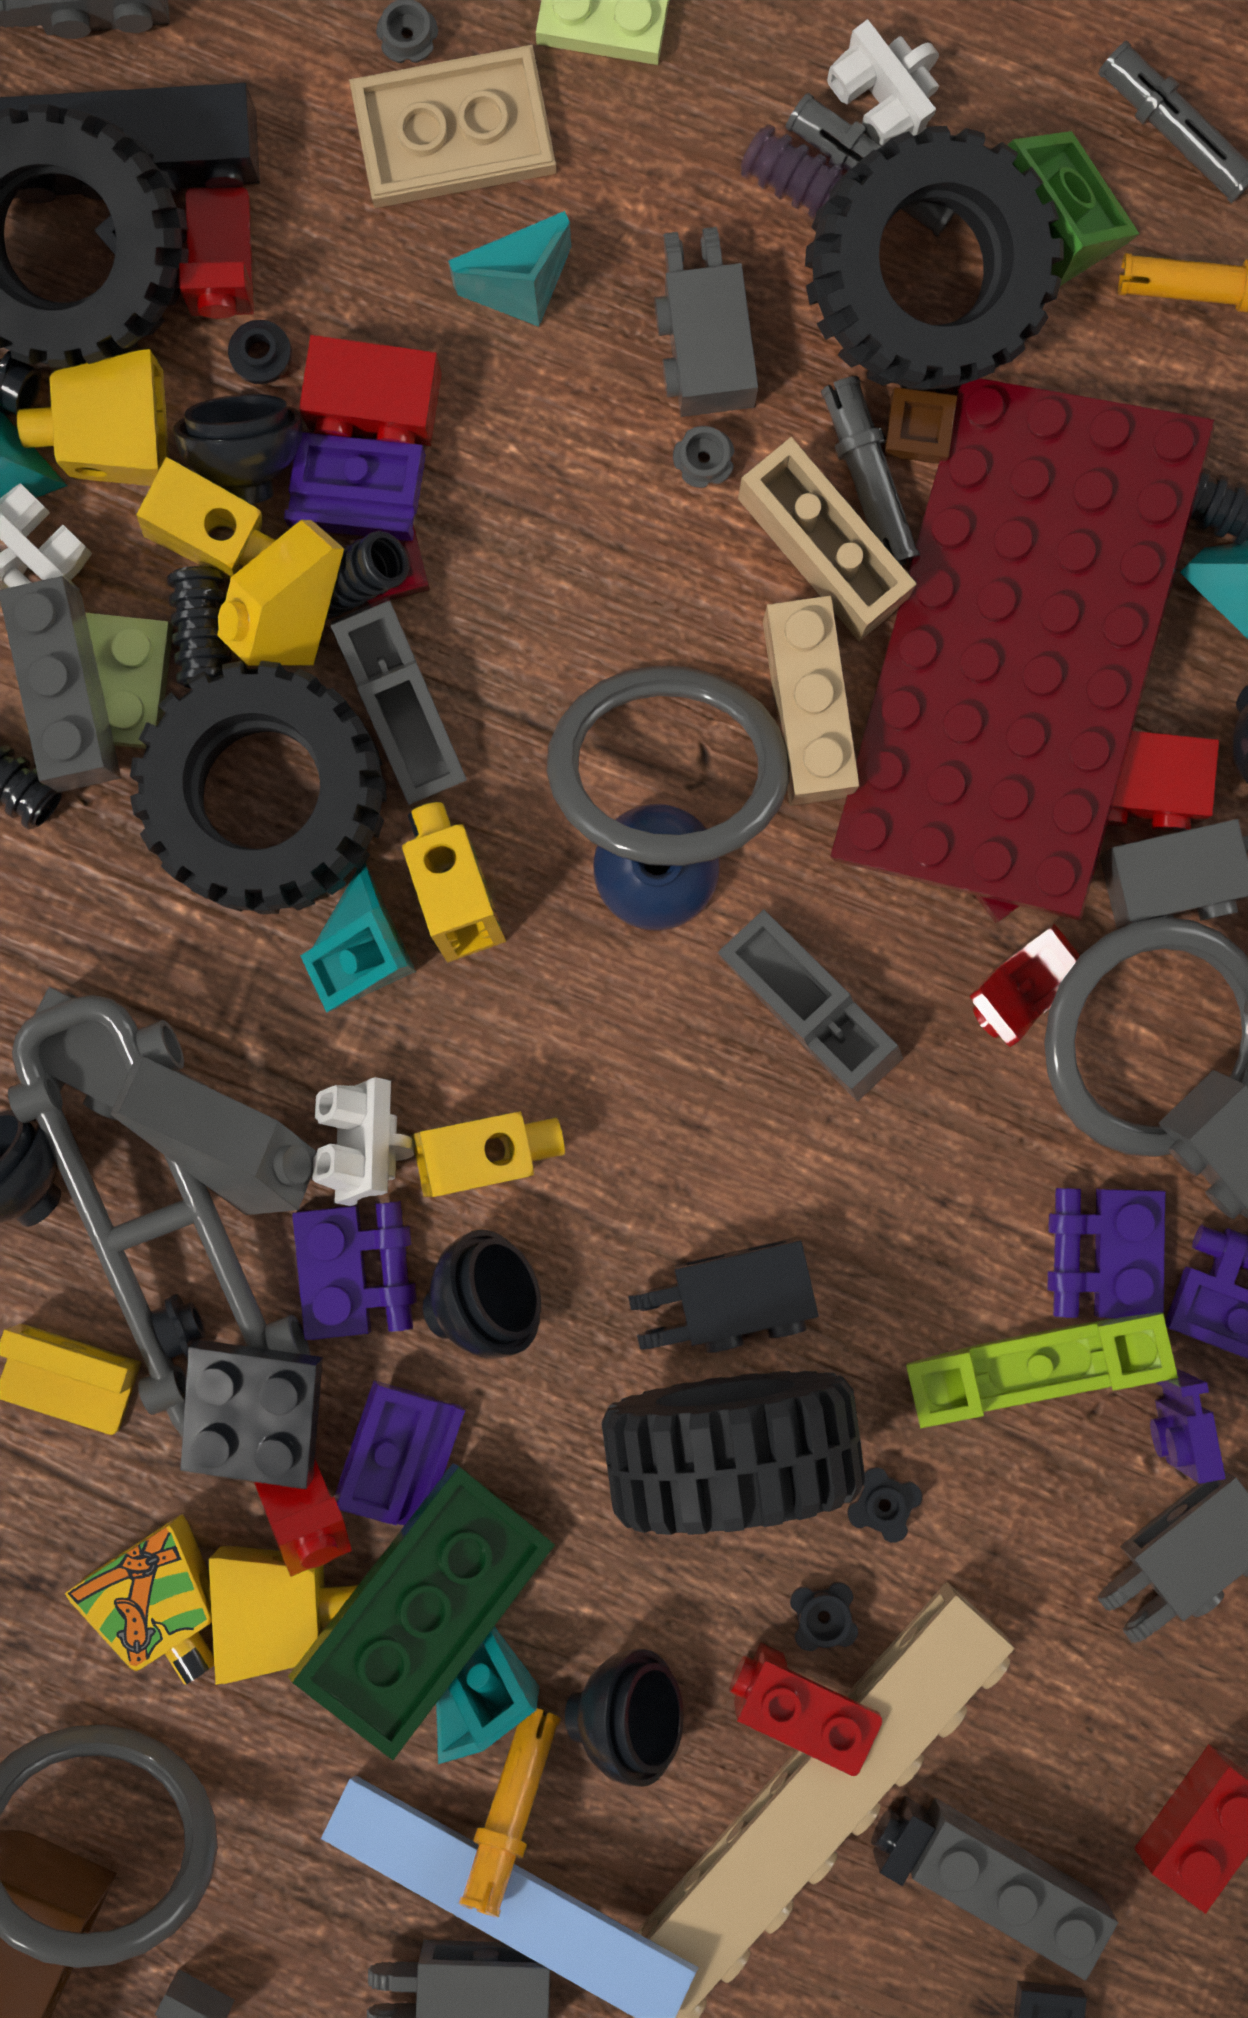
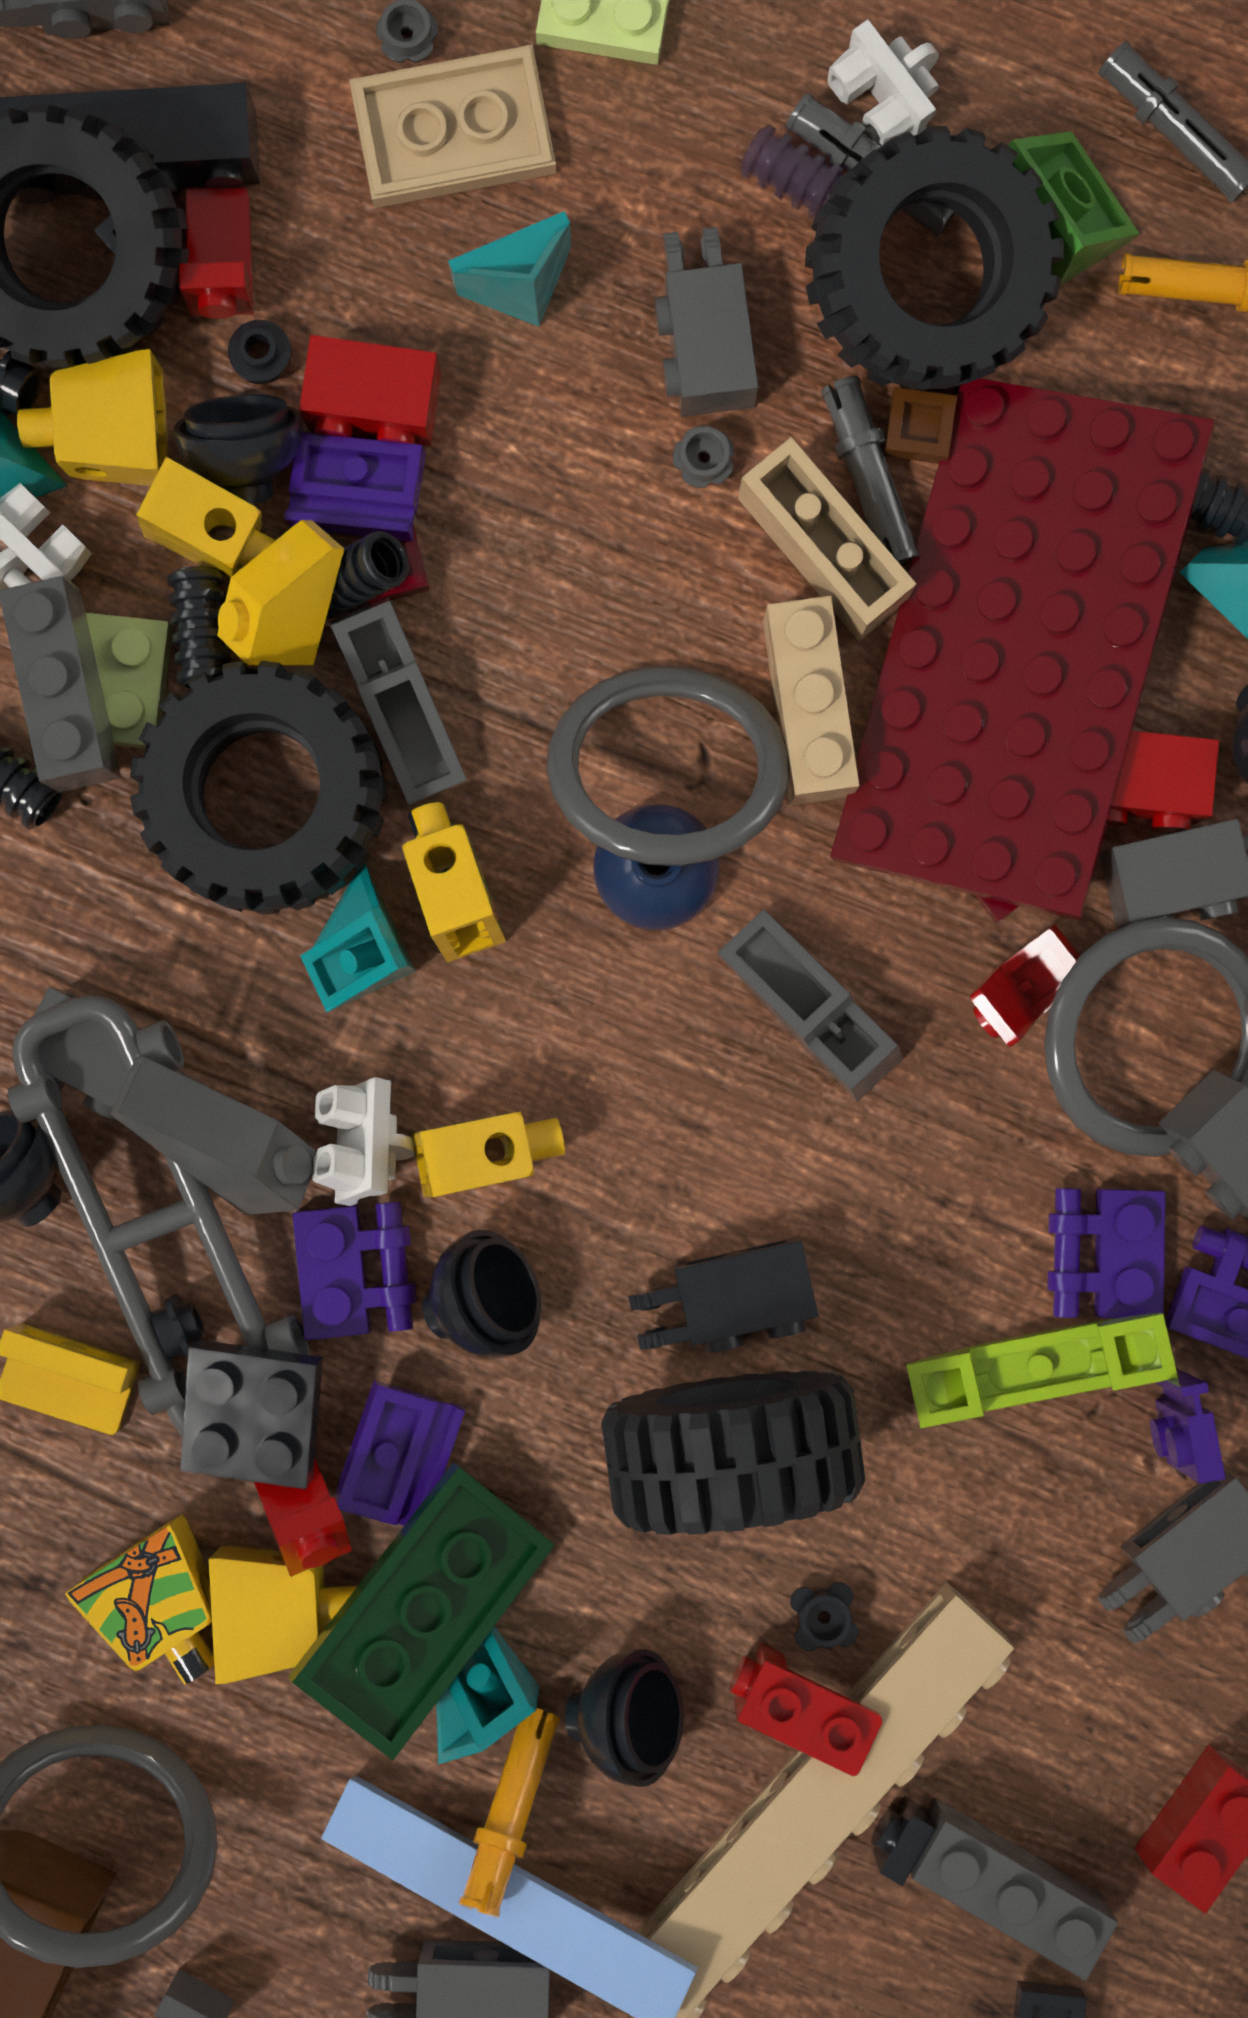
black plate [847,1467,922,1543] -> none

